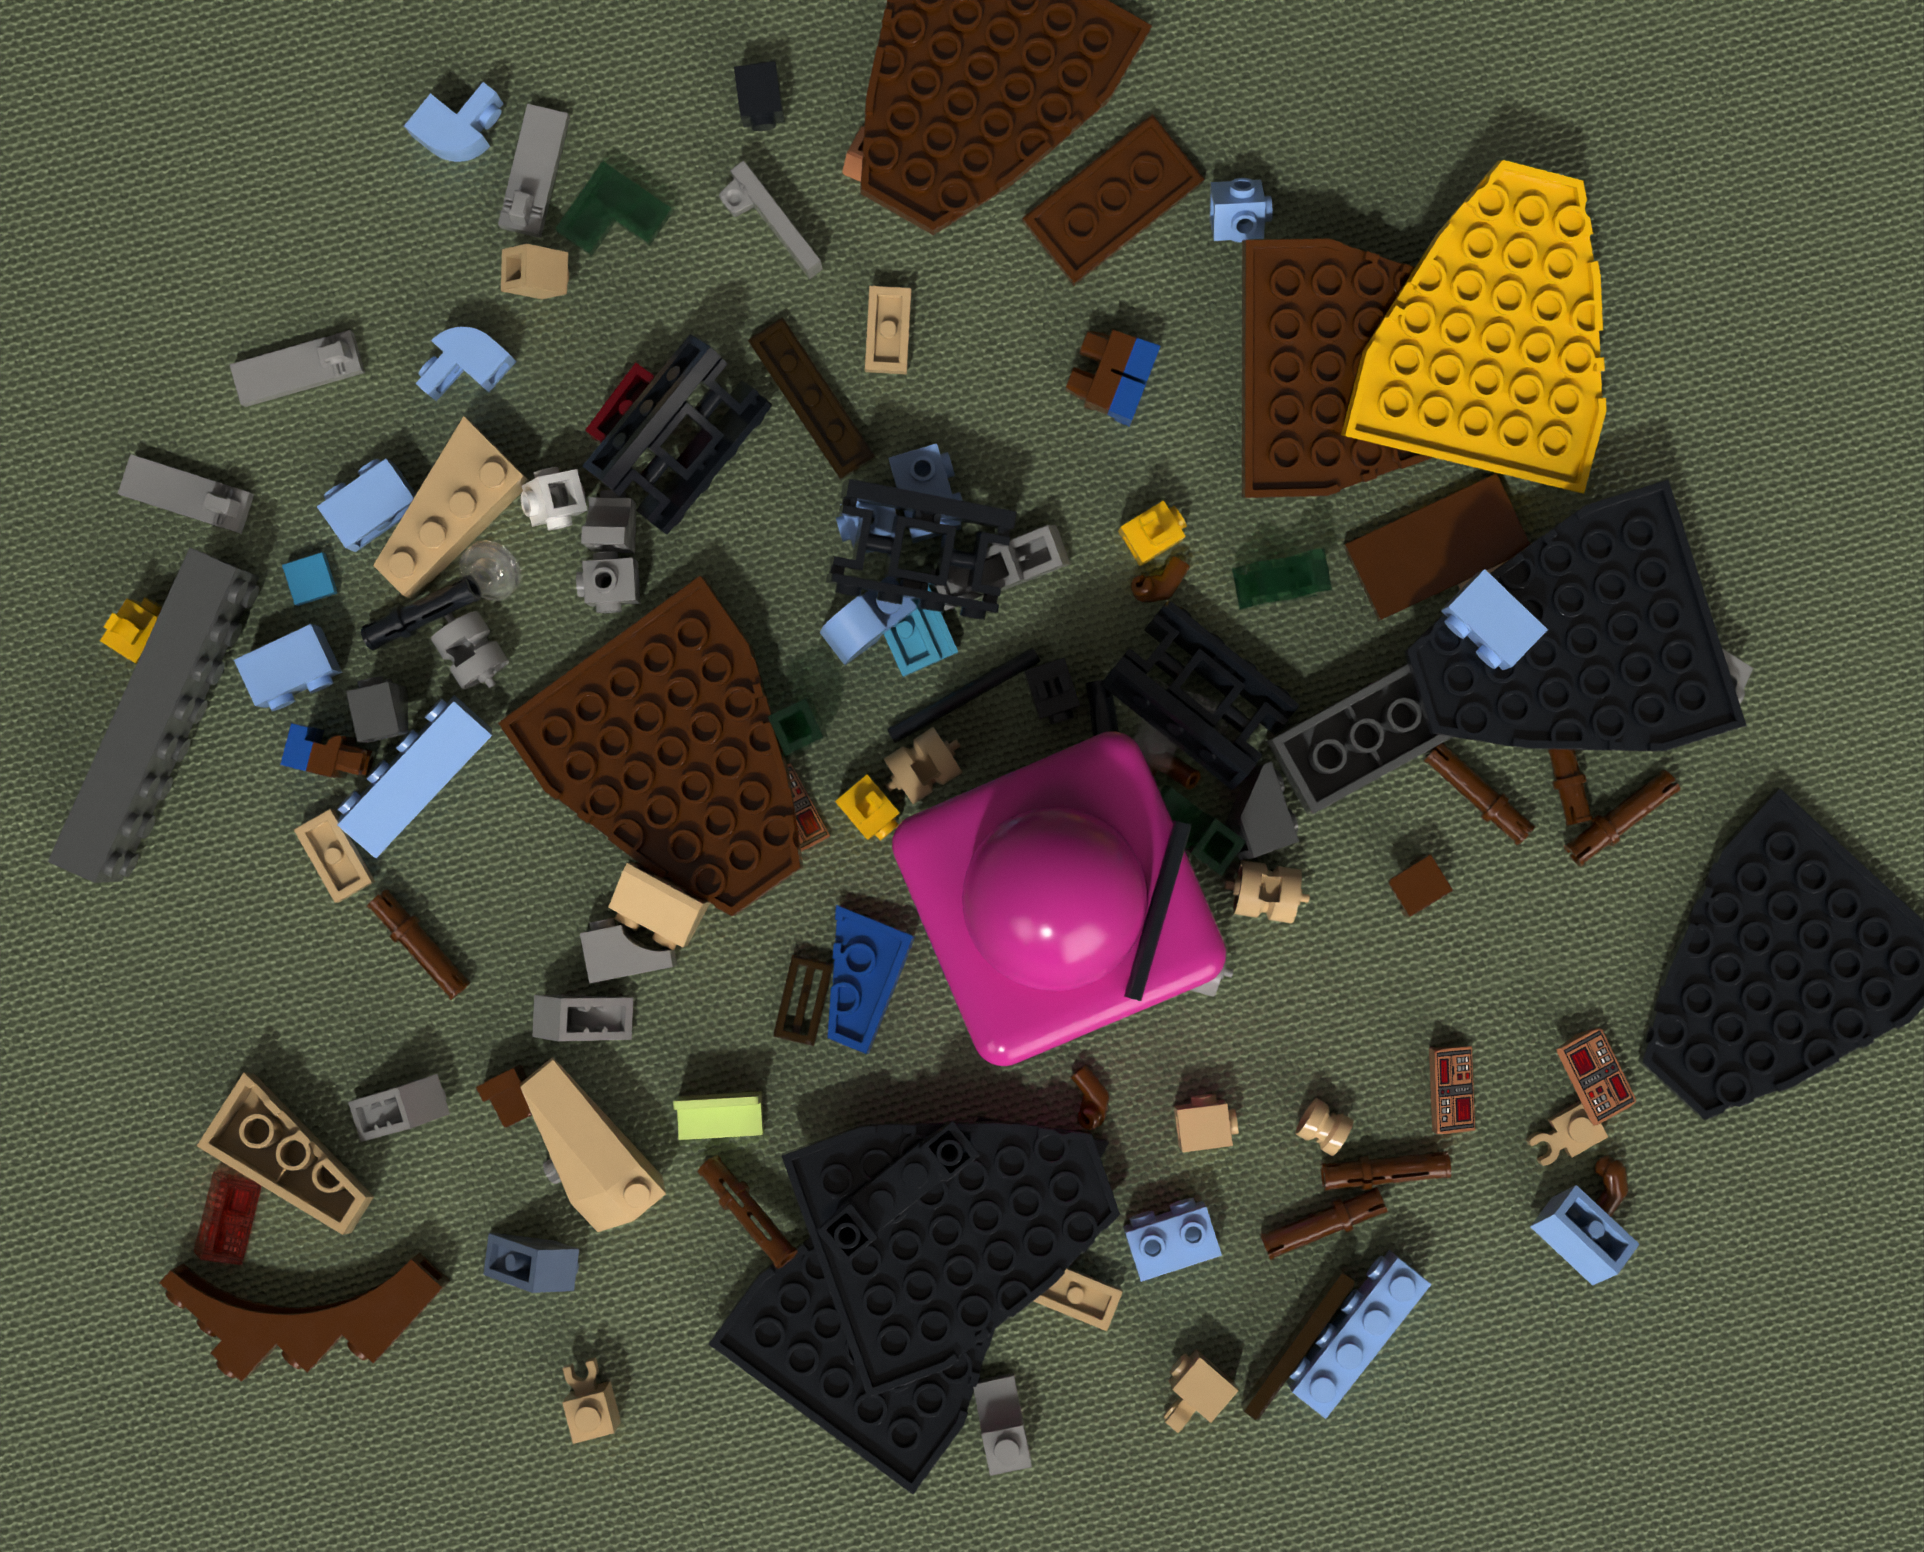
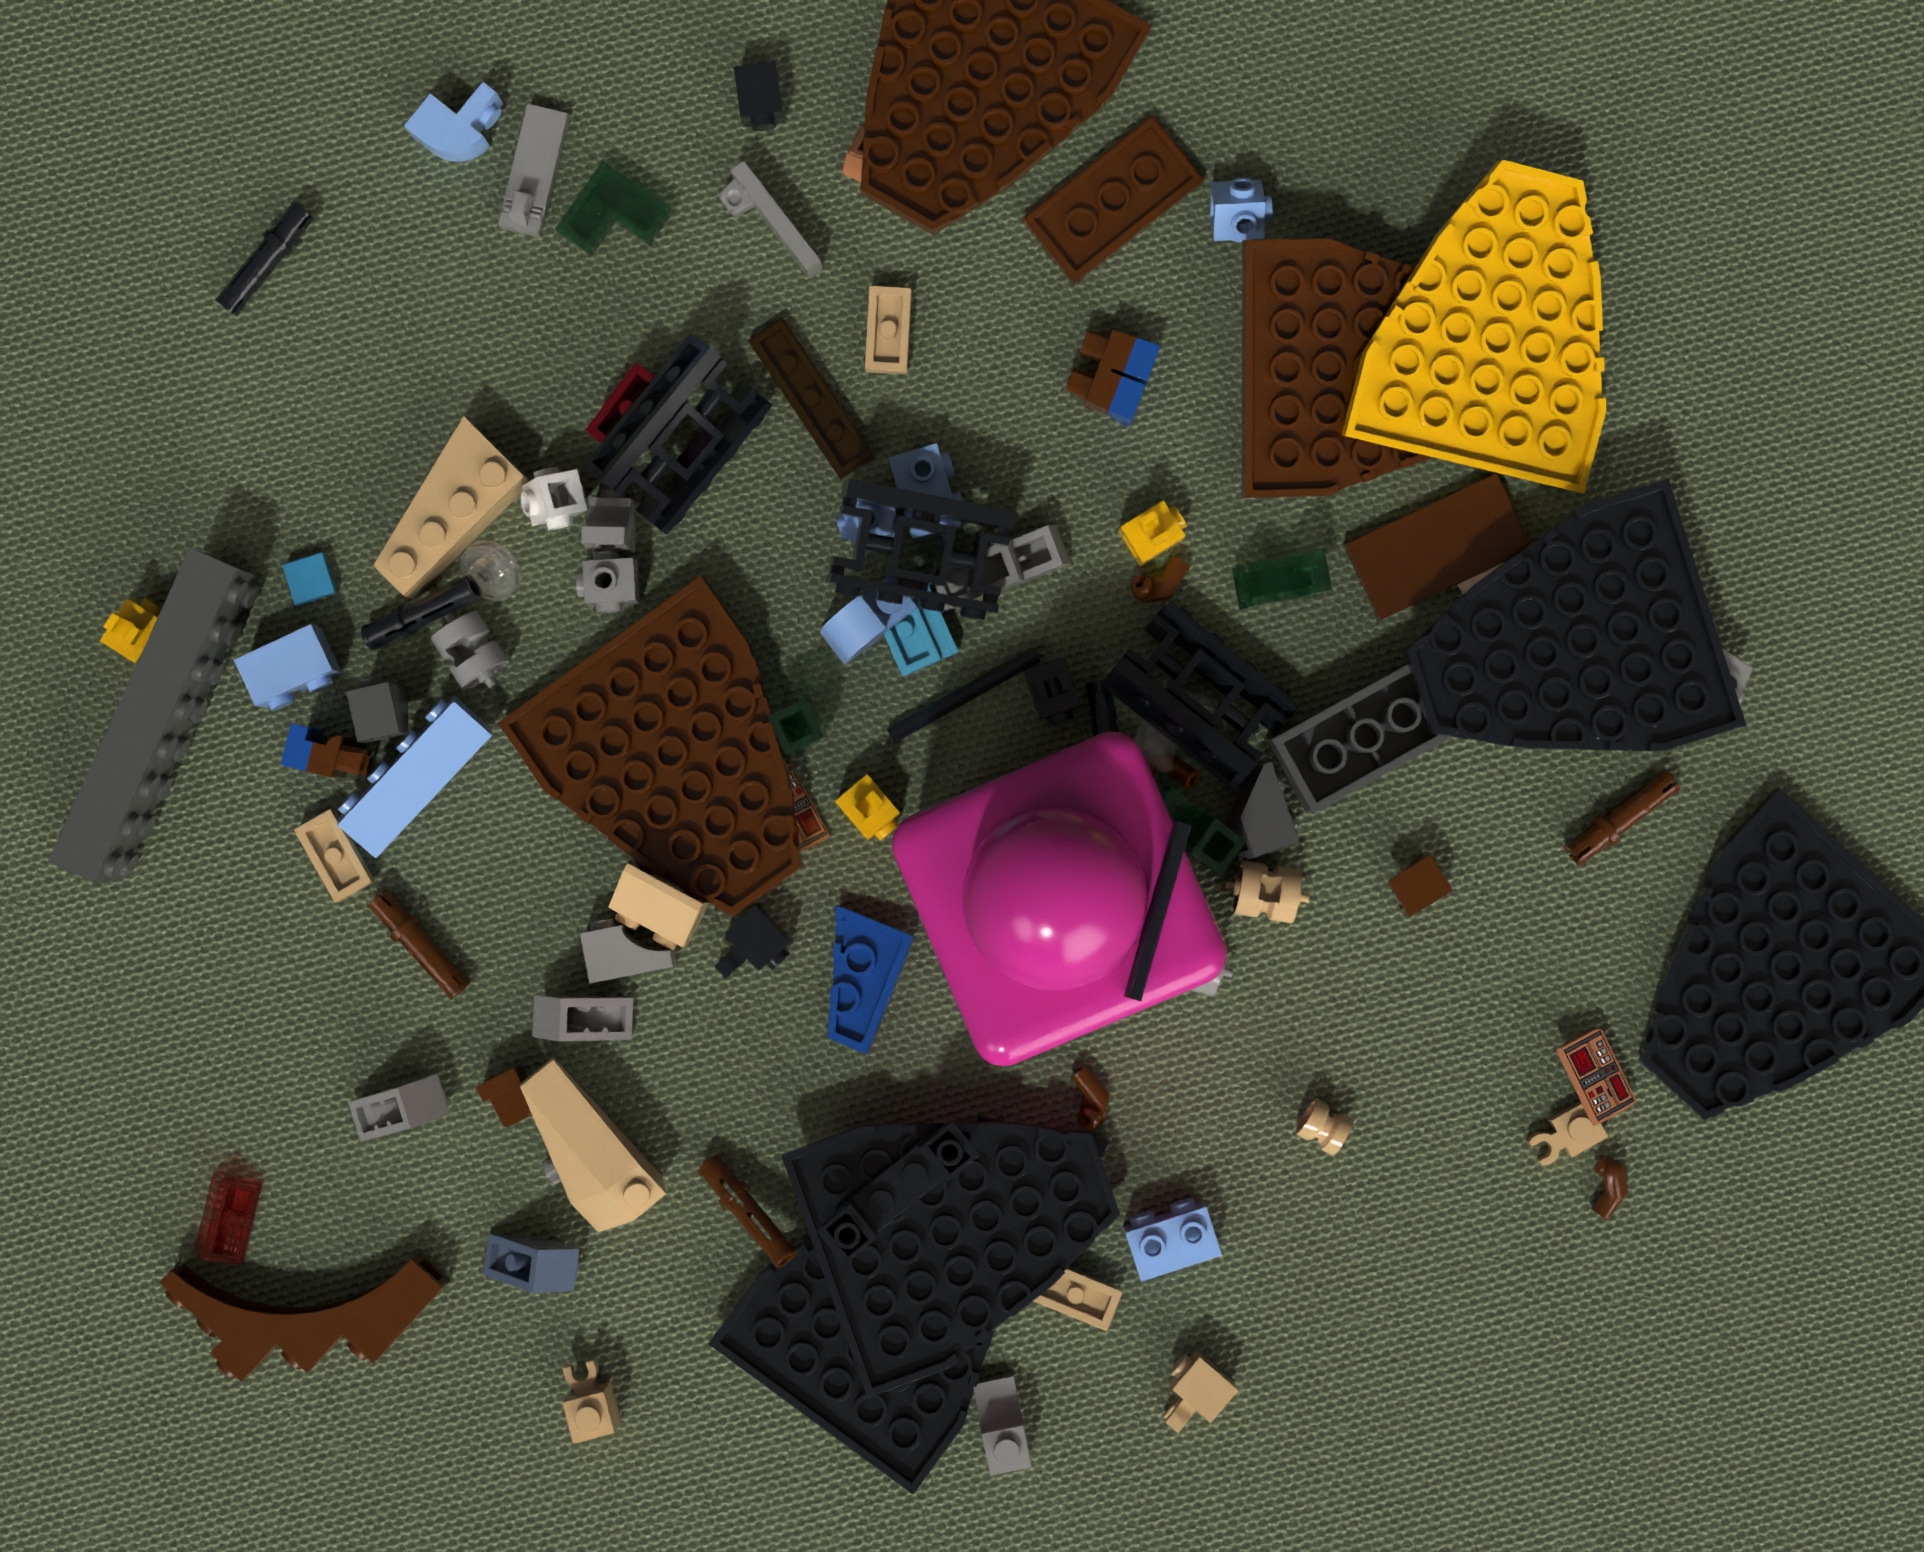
light grey hinge [117,454,254,534] -> none
tan wedge [197,1072,374,1235] -> none
light grey hinge [229,330,365,407] -> none
light blue brick [317,458,416,552] -> none
light blue brick [416,327,517,401] -> none
tan brick [501,243,569,299] -> none
yellowish green panel [673,1091,764,1140] -> none
dark brown tile [773,954,834,1046] -> none
tan wheel [884,727,963,804] -> none
tan brick [1174,1094,1239,1152] -> none
dark brown tile [1241,1267,1355,1420] -> none
reddish brown pin [1260,1187,1388,1260] -> none
light blue brick [1286,1250,1432,1419] -> none
reddish brown pin [1320,1151,1451,1191] -> none
reddish brown pin [1423,742,1536,845] -> none
slope [1429,1046,1475,1134] -> none
light blue brick [1441,569,1548,670] -> none
light blue brick [1530,1185,1639,1286] -> none
reddish brown pin [1548,749,1593,826] -> none
none -> black pin [215,201,315,316]
none -> black brick [714,904,792,979]

